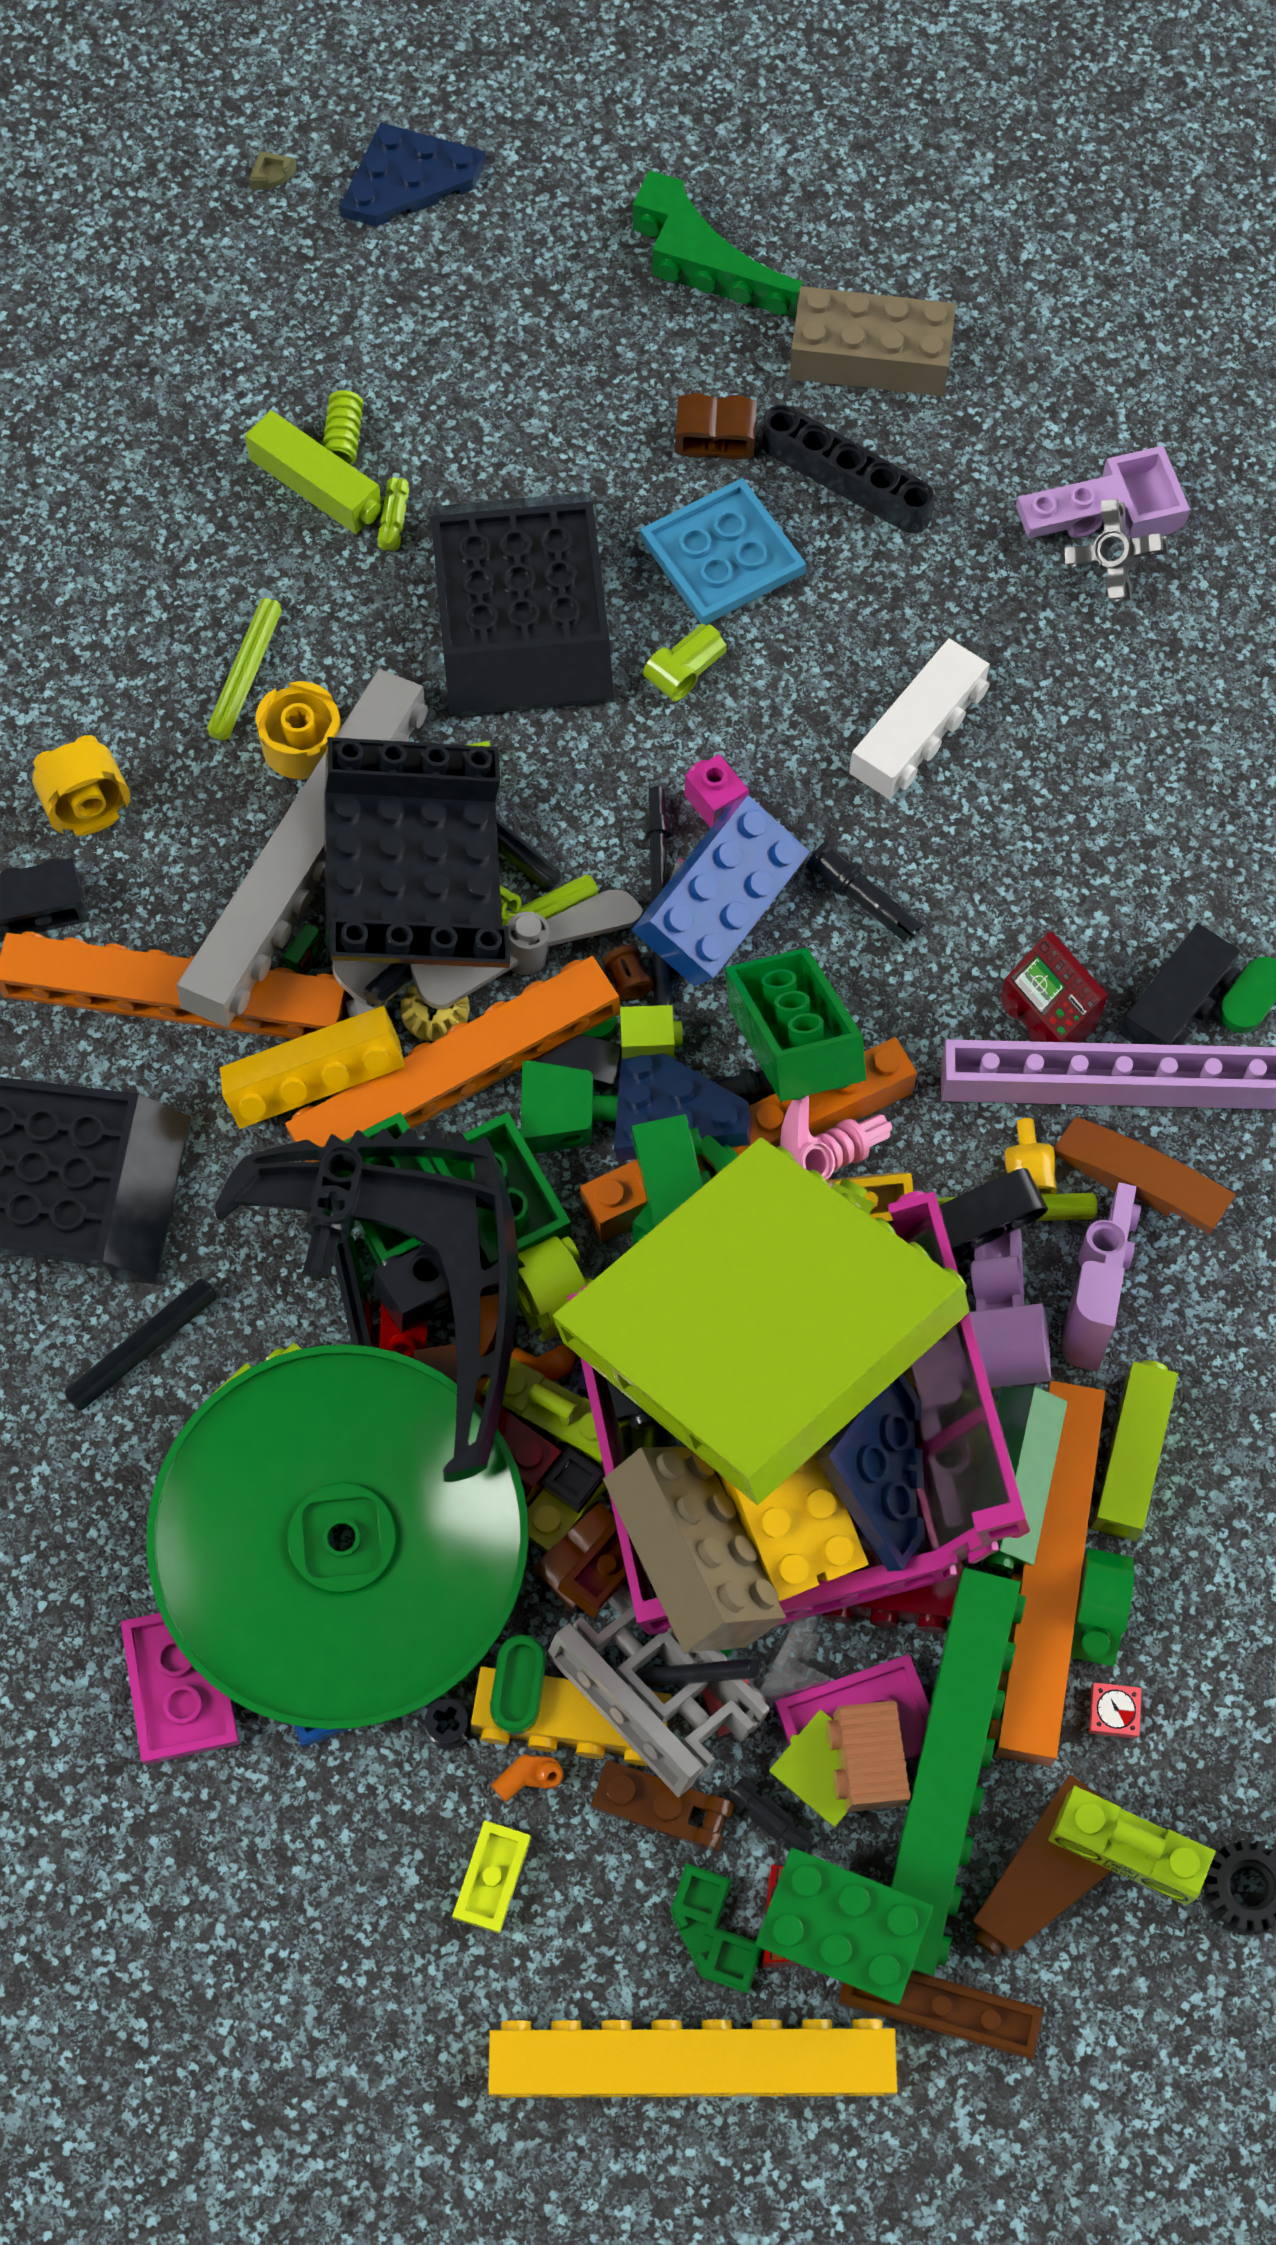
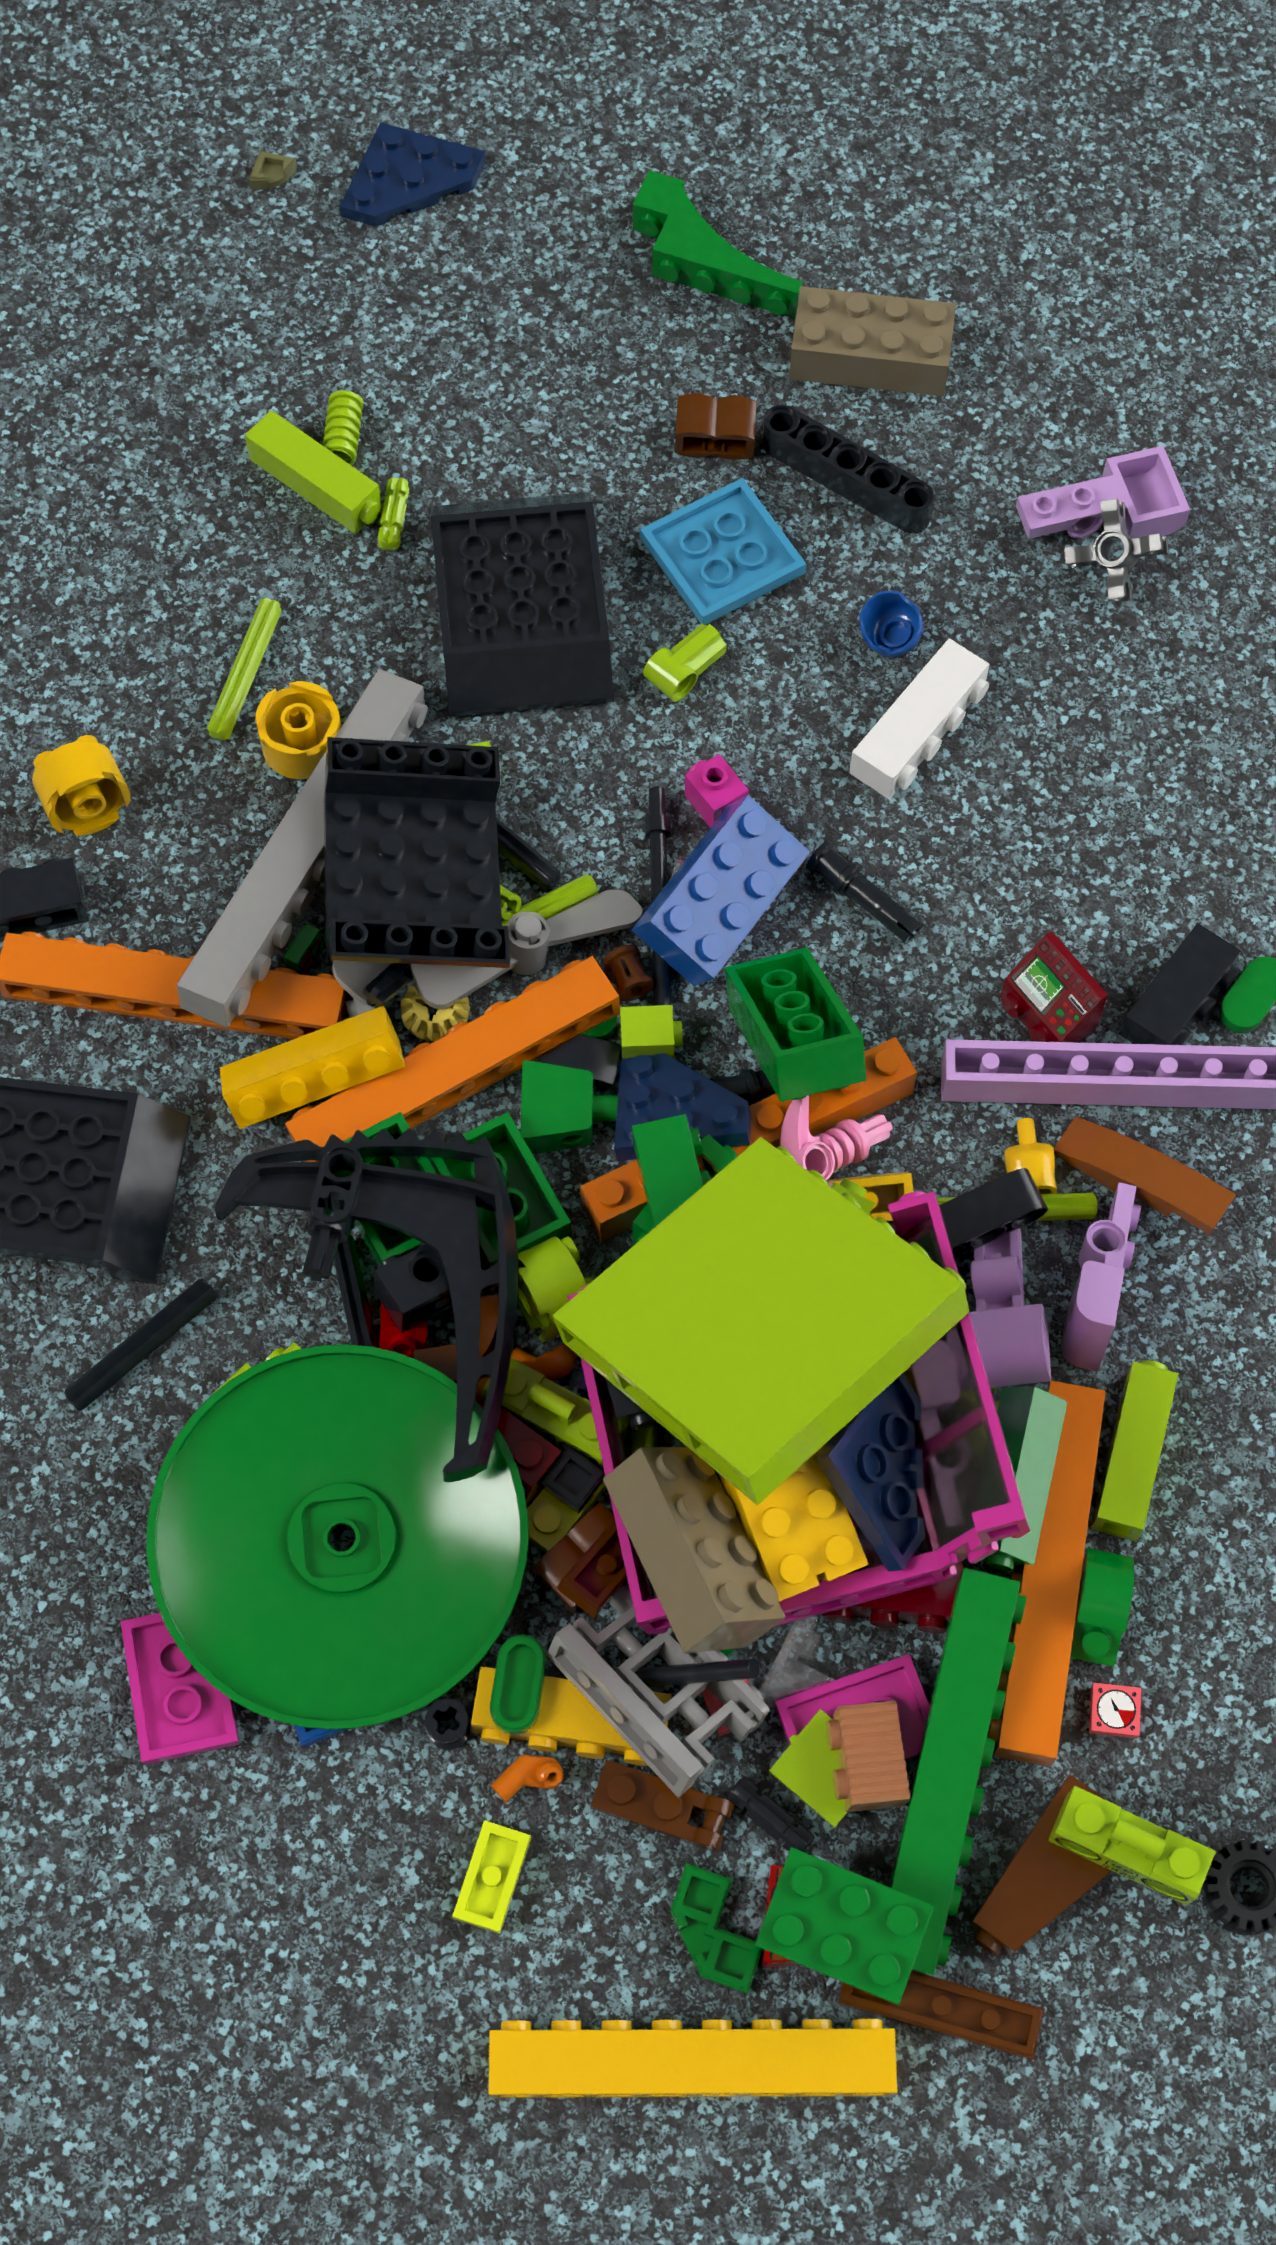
none -> blue hair [859,590,924,658]

